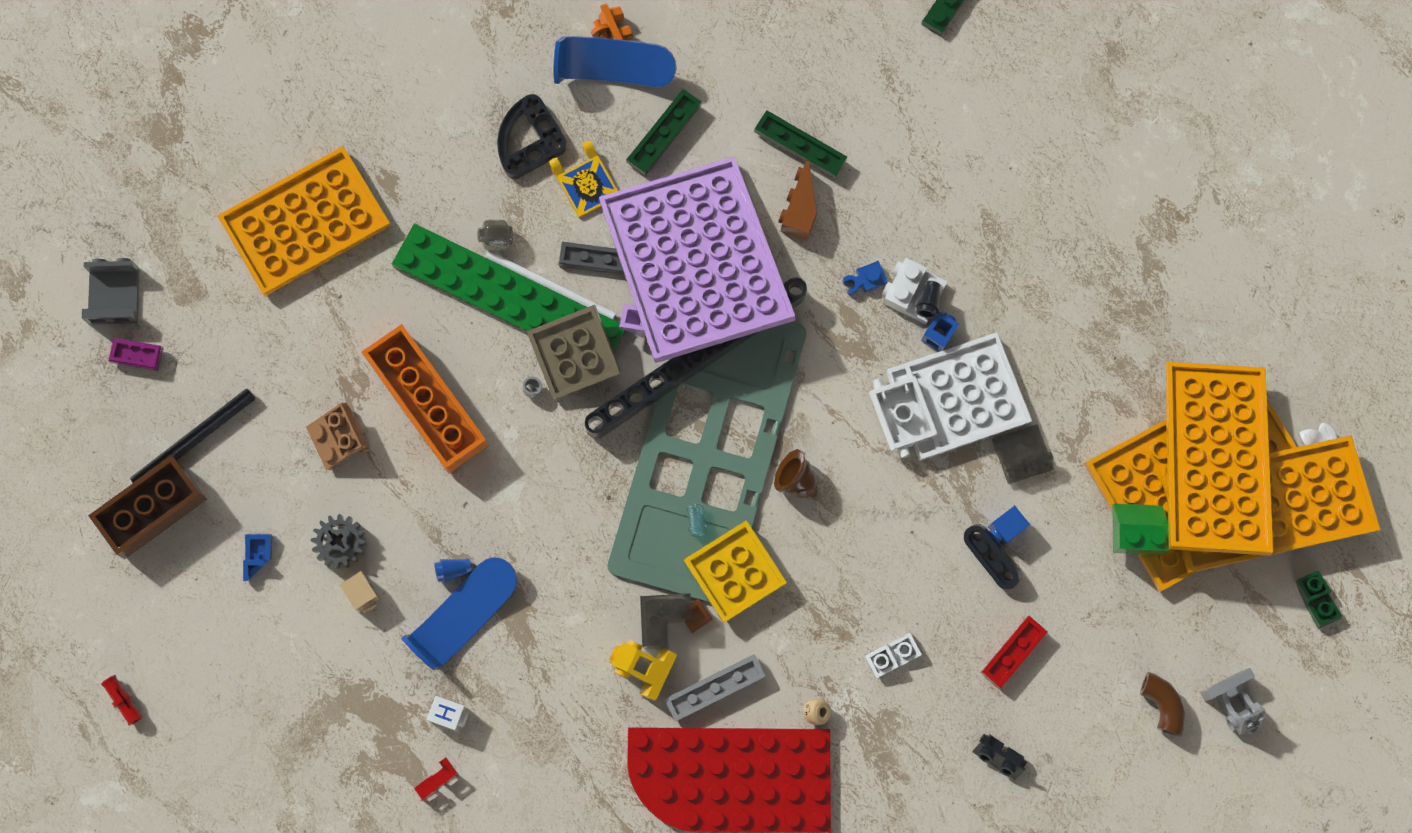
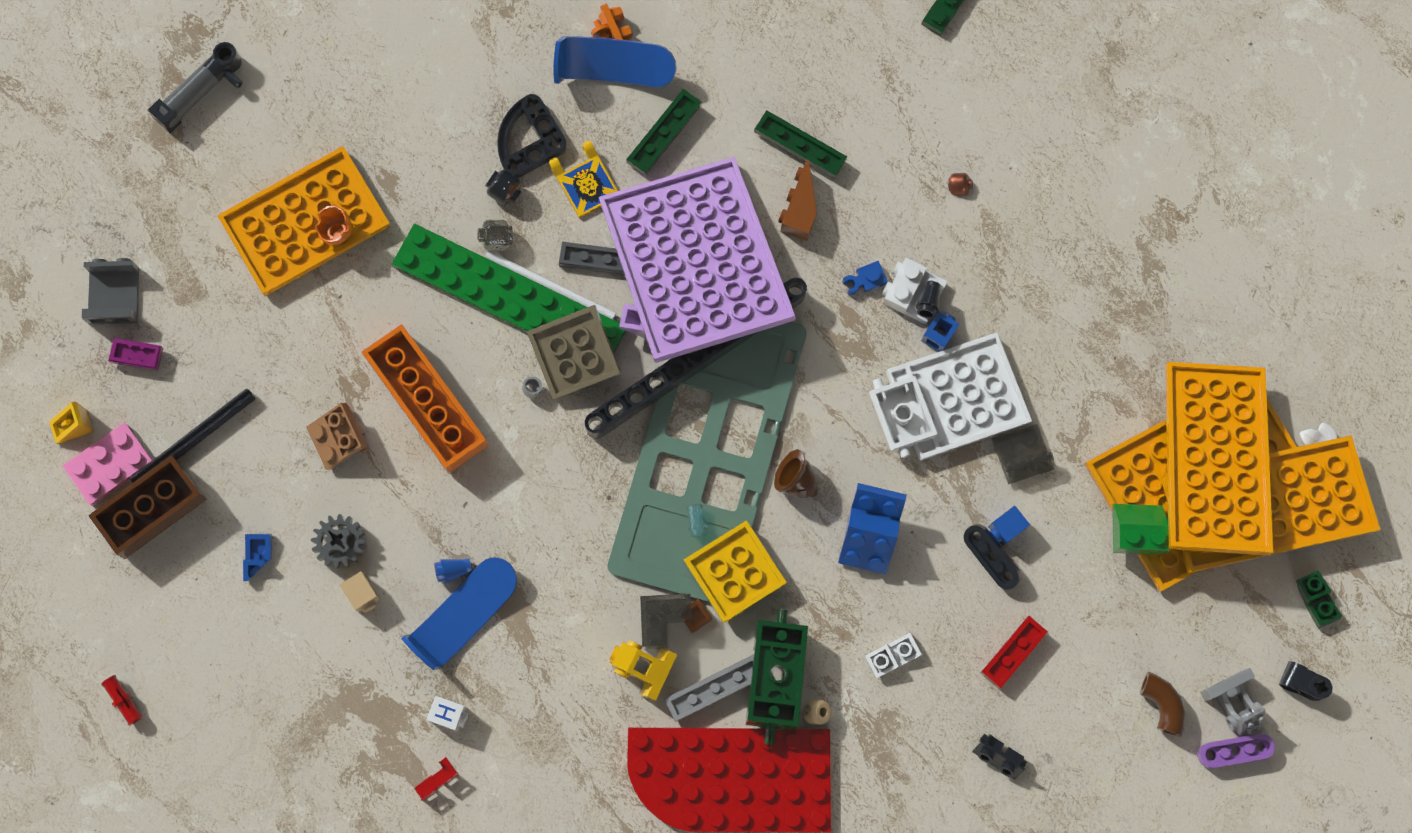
none -> yellow slope [49,402,94,444]
none -> bright pink plate [63,422,153,506]
none -> piece [147,42,243,134]
none -> orange hair [315,206,353,245]
none -> black head [485,170,521,205]
none -> dark green brick [745,609,808,746]
none -> blue bracket [838,483,907,575]
none -> copper piece [948,173,973,196]
none -> medium lavender plate [1198,734,1275,768]
none -> black piece [1279,661,1333,701]

